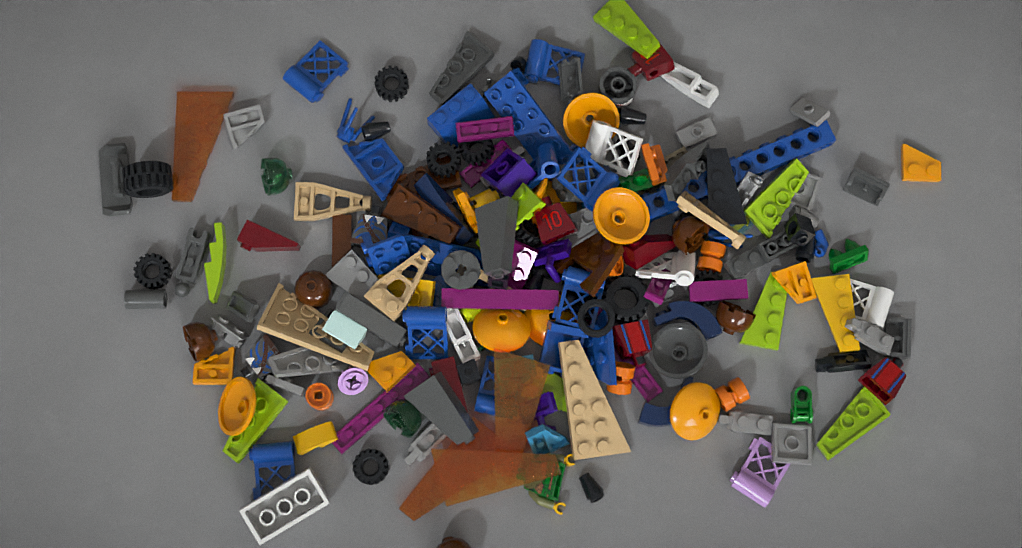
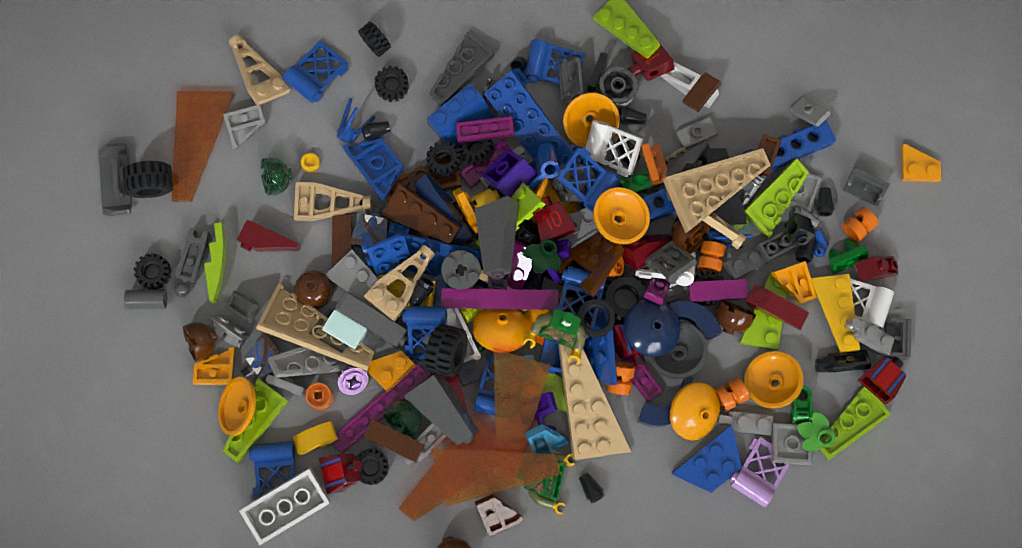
none -> tan plate [229,35,290,106]
none -> yellow tile [301,153,320,173]
none -> dark red torso [319,453,362,495]
none -> black tyre [358,21,391,57]
none -> reddish brown tile [363,419,425,463]
none -> black cone [409,277,434,306]
none -> black tyre [425,324,468,377]
none -> wing [475,494,524,537]
none -> dark green plate [523,240,561,273]
none -> torso [523,309,587,365]
none -> black tile [587,52,608,92]
none -> dark blue dish [623,299,680,357]
none -> dark grey plate [645,240,697,284]
none -> tan wing [663,148,771,233]
none -> blue wing [672,426,742,493]
none -> reddish brown tile [682,72,721,112]
none -> light orange dish [744,351,804,408]
none -> dark red slope [746,284,809,330]
none -> reddish brown tile [758,134,782,176]
none -> bright green plate [797,412,835,451]
none -> black cone [815,187,835,217]
none -> orange wheel [842,207,879,243]
none -> dark red slope [855,256,898,281]

